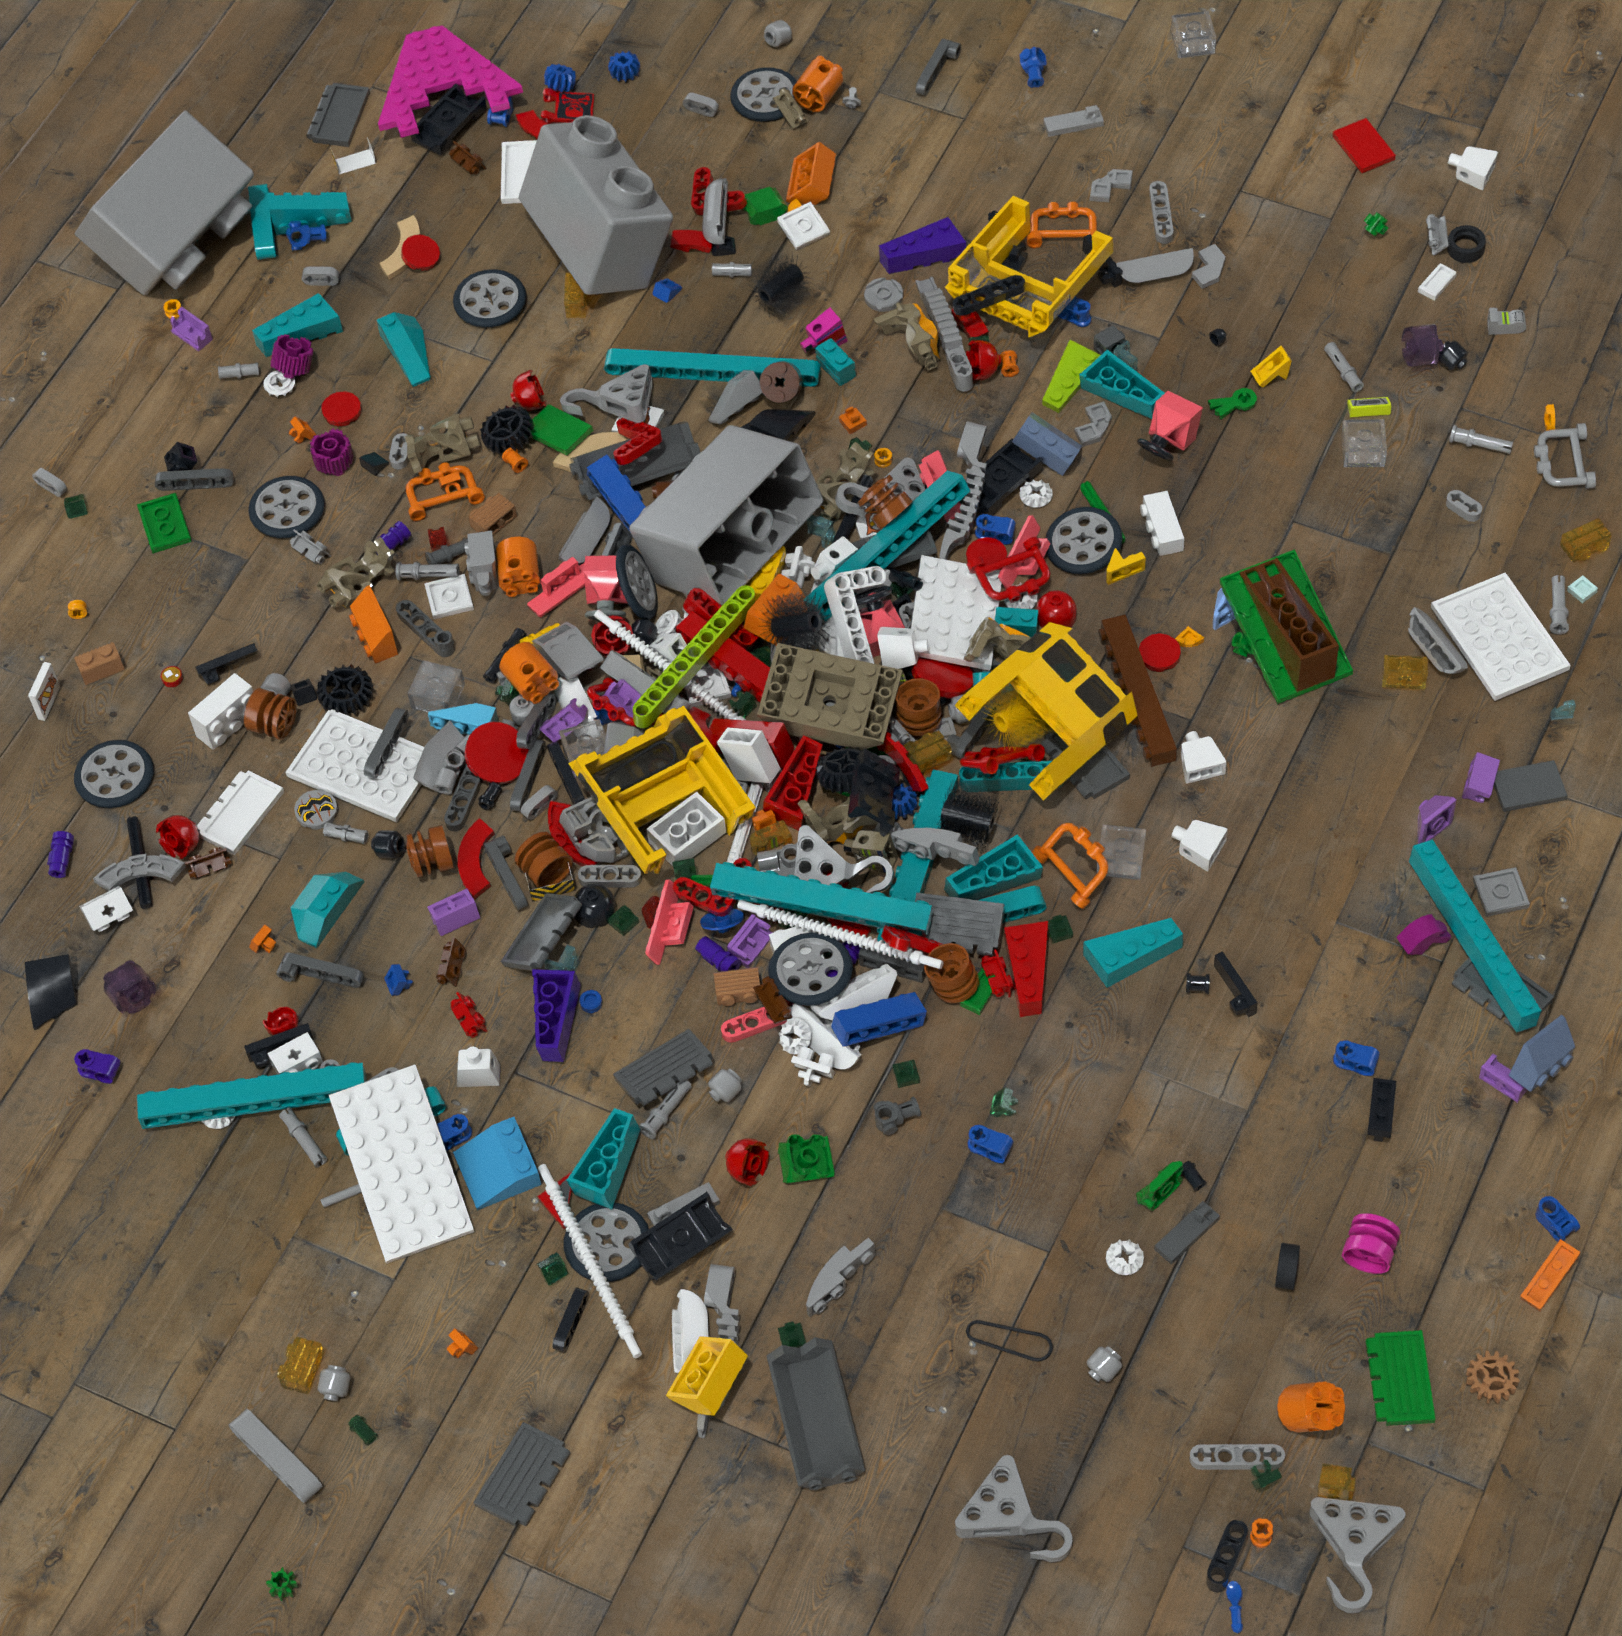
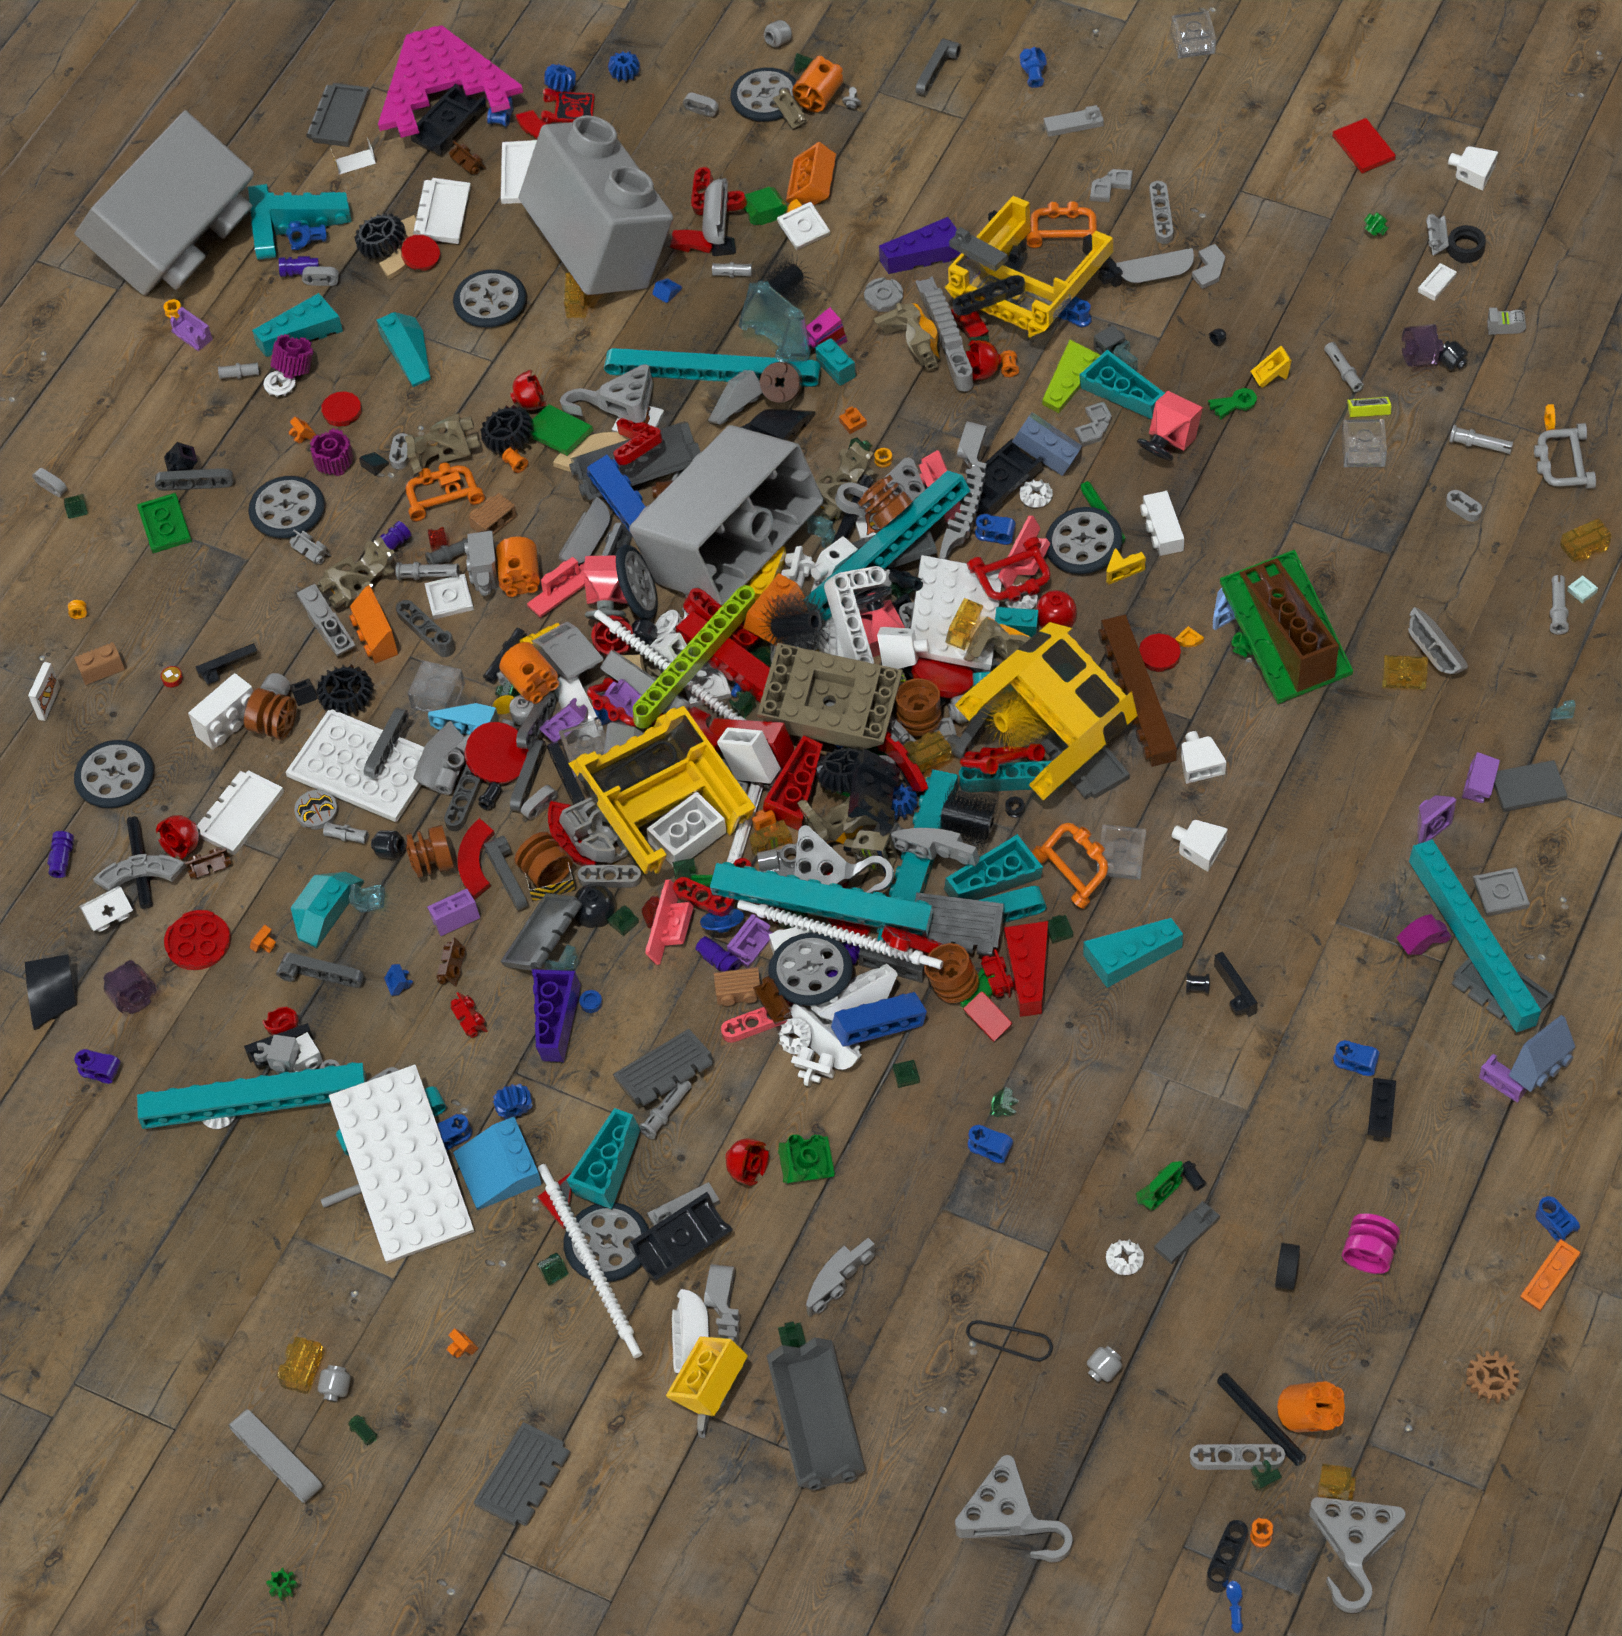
light grey pin [279,1108,328,1168] -> none
white torso [457,1047,500,1087] -> none
black beam [553,1287,589,1352] -> none
light grey head [708,1069,742,1102] -> none
dark grey connector [873,1097,921,1135] -> none
red tile [966,537,1007,570] -> none
green hinge [1365,1330,1436,1426] -> none
white plate [1431,572,1570,701] -> none
none -> red tile [164,910,231,970]
none -> light grey brick [254,1035,299,1072]
none -> dark purple axle [279,256,319,277]
none -> light grey slope [297,584,356,656]
none -> clear light blue bracket [349,884,385,913]
none -> black gear [354,213,407,260]
none -> white hinge [413,178,470,244]
none -> yellow sticker [492,695,515,714]
none -> blue gear [493,1084,533,1119]
none -> clear light blue windscreen [738,281,810,362]
none -> clear green tile [794,53,814,74]
none -> clear yellow brick [945,598,984,650]
none -> dark grey hinge [949,227,1008,272]
none -> slope [963,991,1012,1042]
none -> black bush [1005,796,1025,818]
none -> black axle [1217,1373,1306,1466]

